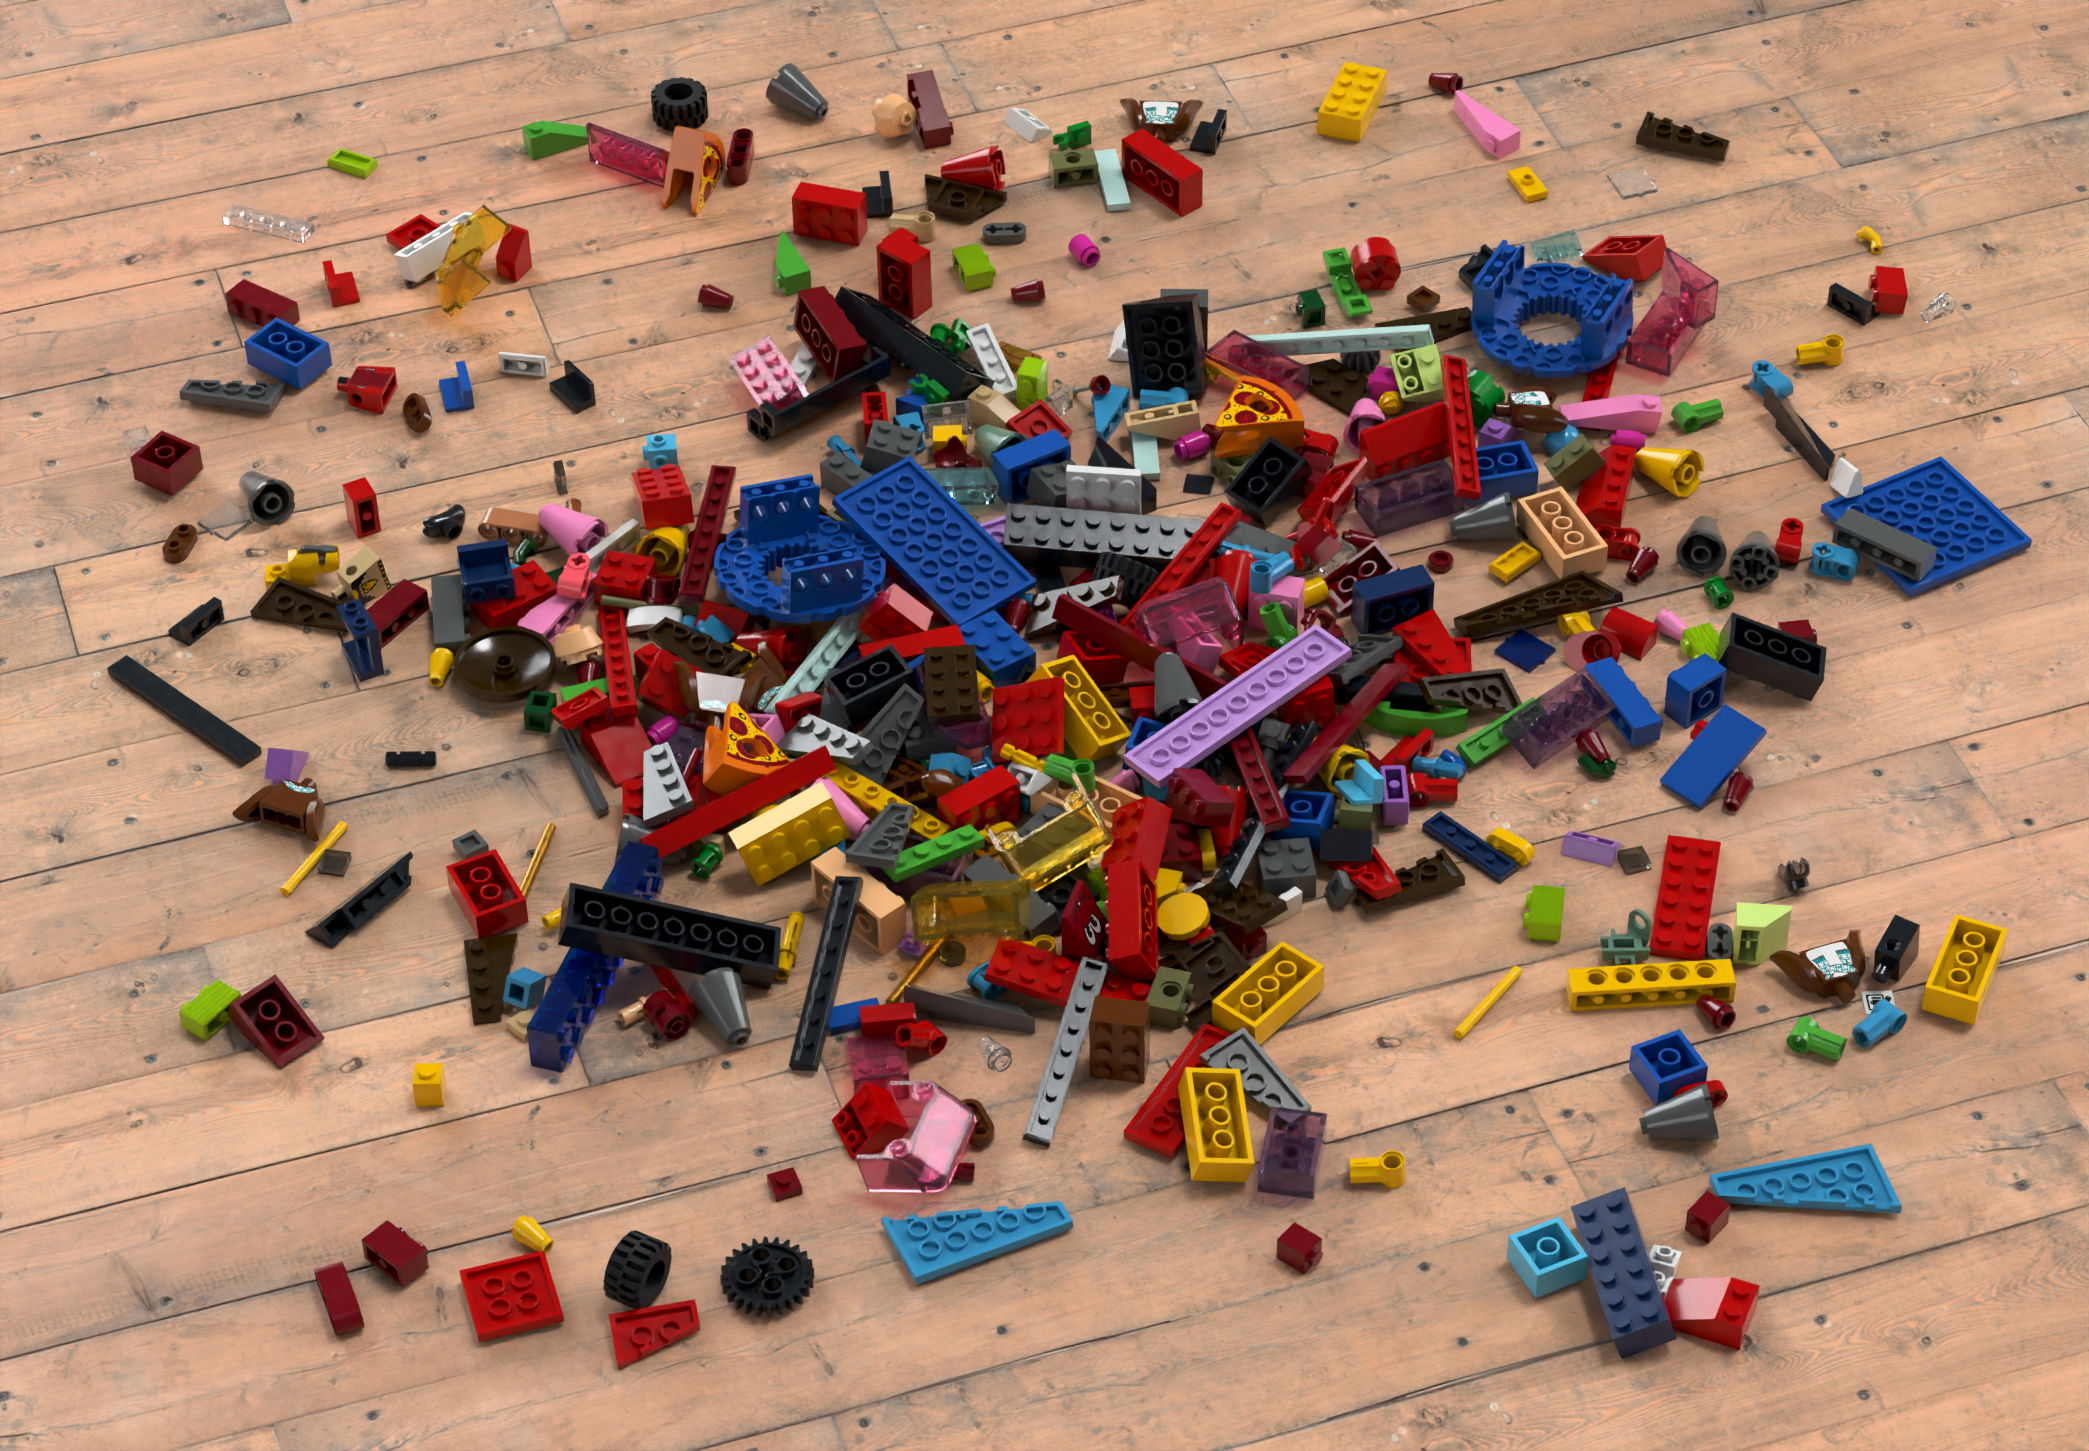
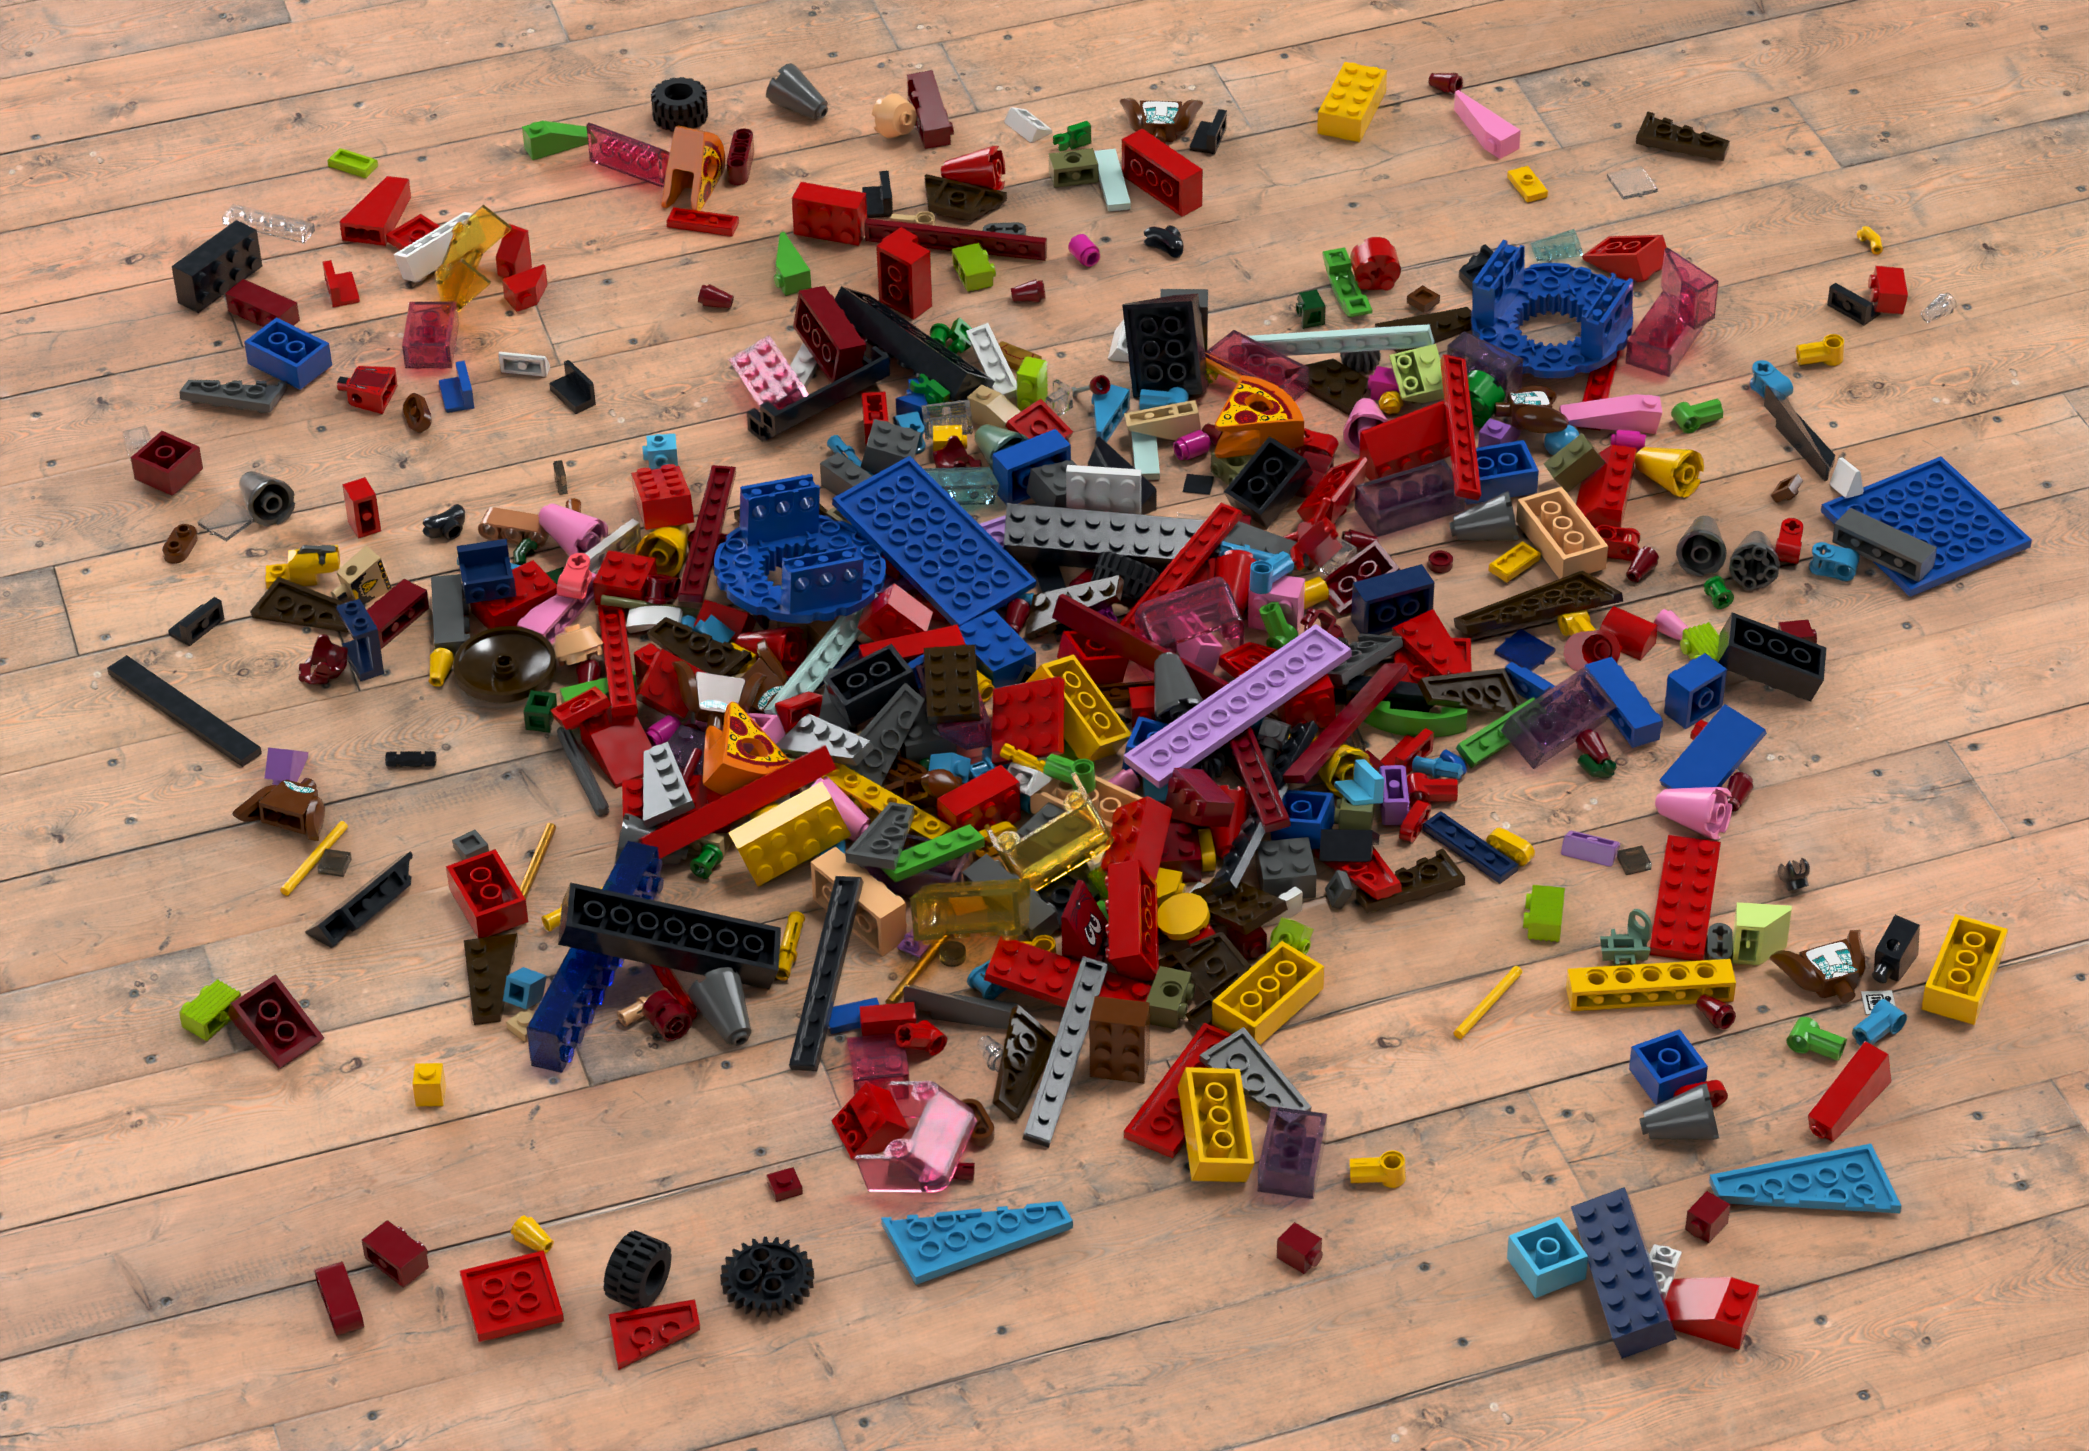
none -> black brick [171,220,263,313]
none -> dark red helmet [298,634,348,685]
none -> red slope [339,176,411,246]
none -> clear pink brick [402,302,459,369]
none -> red slope [502,264,548,312]
none -> red tile [666,207,739,237]
none -> dark red tile [864,218,1047,261]
none -> dark brown wing [992,1005,1056,1120]
none -> black piece [1144,225,1184,258]
none -> lime brick [1270,917,1314,955]
none -> red beam [1399,800,1431,843]
none -> clear purple brick [1447,332,1523,402]
none -> blue panel [1505,662,1562,709]
none -> bright pink cone [1655,787,1732,839]
none -> reddish brown plate [1771,474,1803,503]
none -> red slope [1808,1041,1892,1142]

